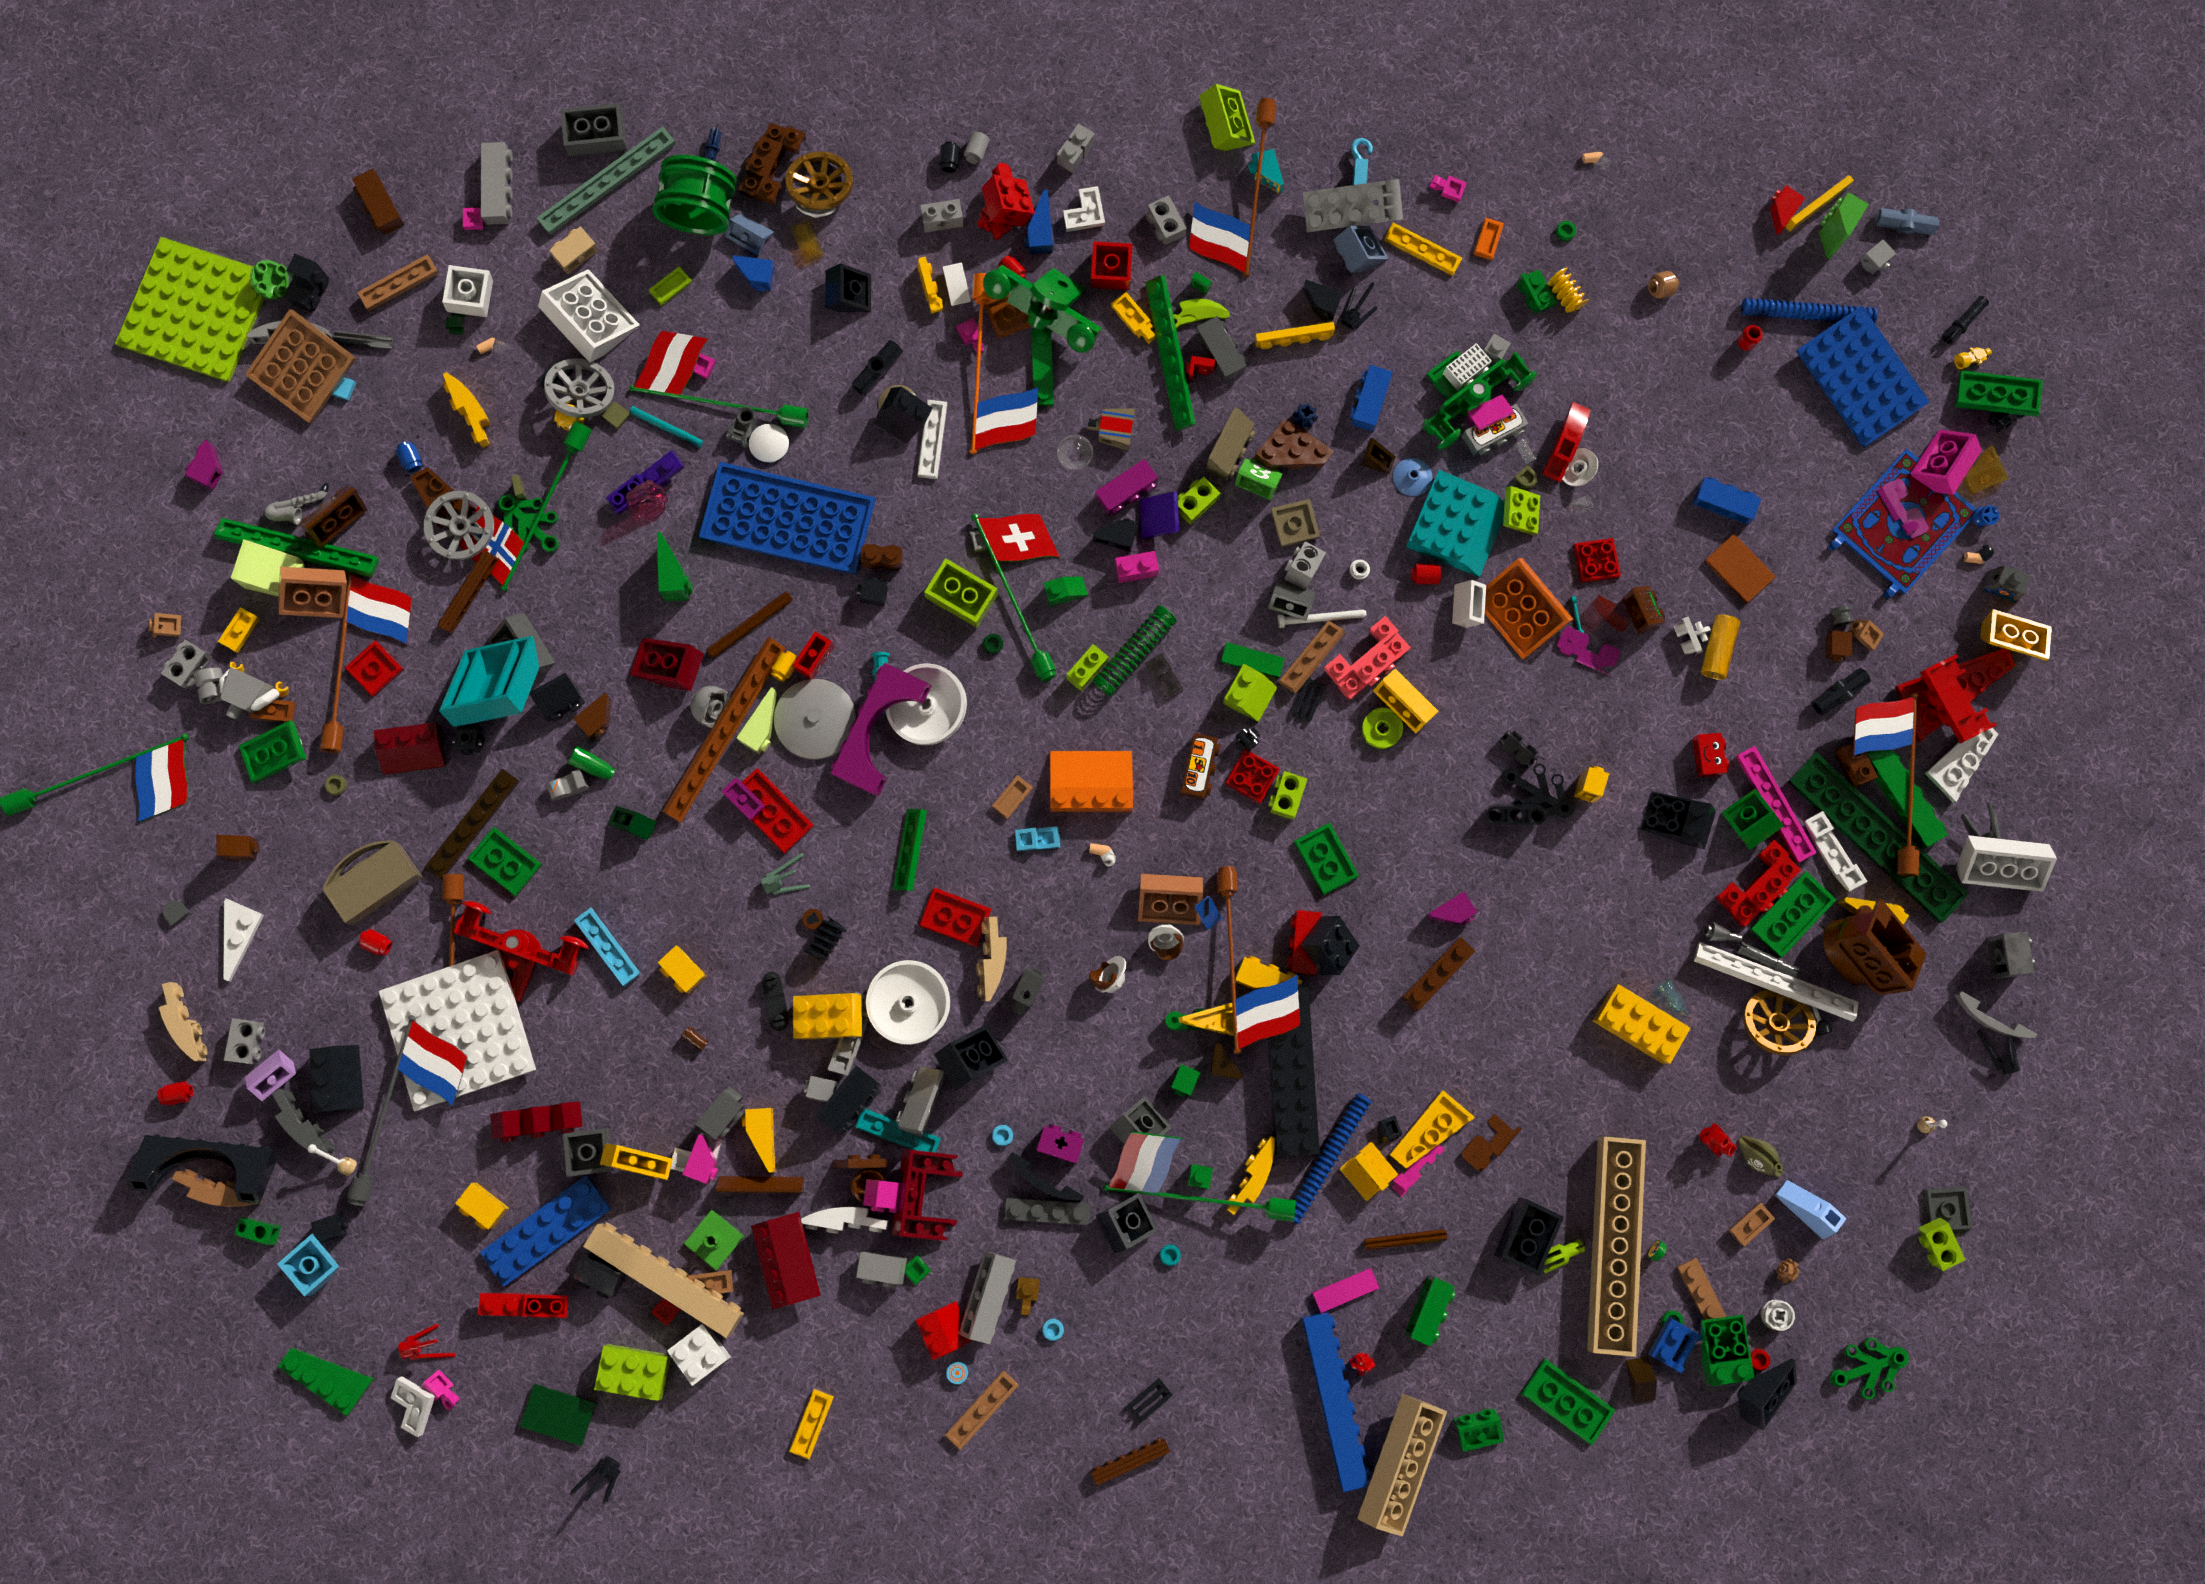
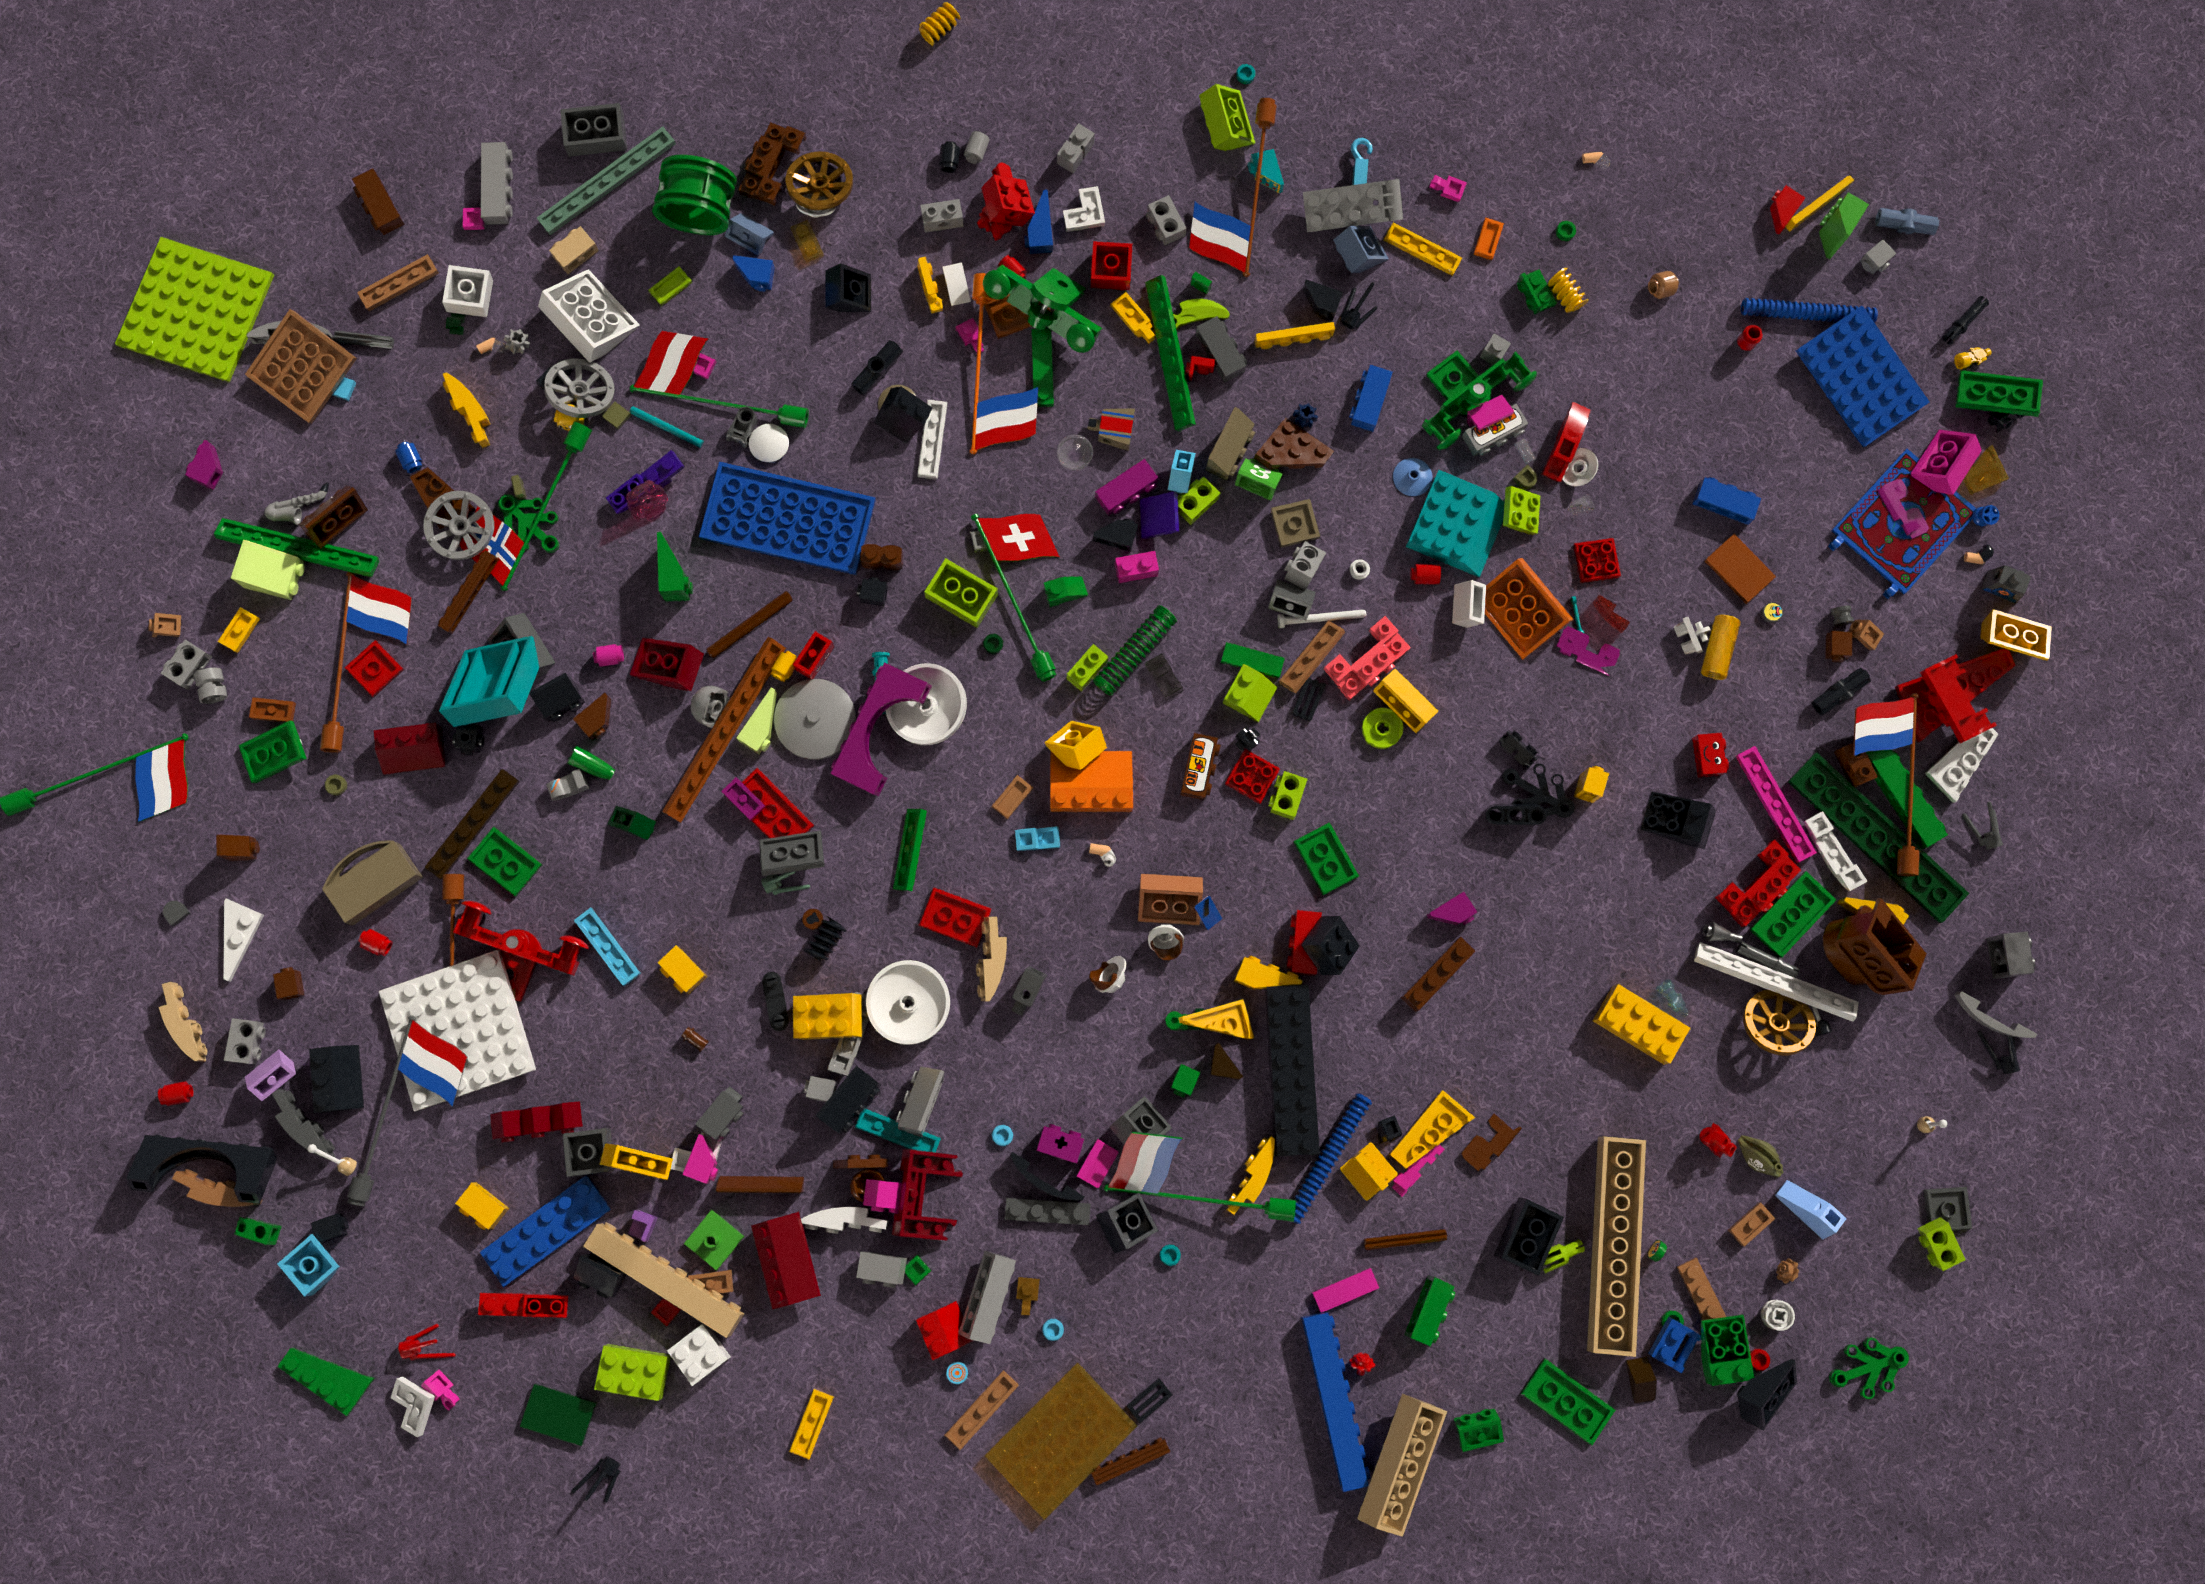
light grey torso [219,662,289,720] -> none
bright green dish [250,260,289,300] -> none
nougat slope [278,567,347,618] -> none
black brick [284,254,329,312] -> none
dark blue axle [704,128,722,161] -> none
yellow slope [742,1108,775,1172] -> none
black brick [934,1025,1008,1090] -> none
green brick [1187,1164,1213,1189] -> none
flag [1216,866,1300,1054] -> none
dark brown slope [1360,438,1396,474] -> none
white brick [1443,343,1492,391] -> none
reddish brown slope [1622,586,1665,635] -> none
green slope [1721,788,1784,850] -> none
white brick [1956,836,2057,892] -> none
none -> reddish brown brick [273,967,305,1000]
none -> light grey gear [504,329,530,355]
none -> dark pink brick [593,644,624,667]
none -> medium lavender panel [628,1210,658,1242]
none -> dark grey tile [759,830,825,876]
none -> yellow piece [919,2,961,46]
none -> clear yellow plate [984,1362,1137,1520]
none -> yellow slope [1045,721,1107,770]
none -> dark pink panel [1077,1139,1118,1188]
none -> medium azure brick [1168,450,1196,493]
none -> teal tile [1236,64,1256,84]
none -> tile [1761,602,1783,623]

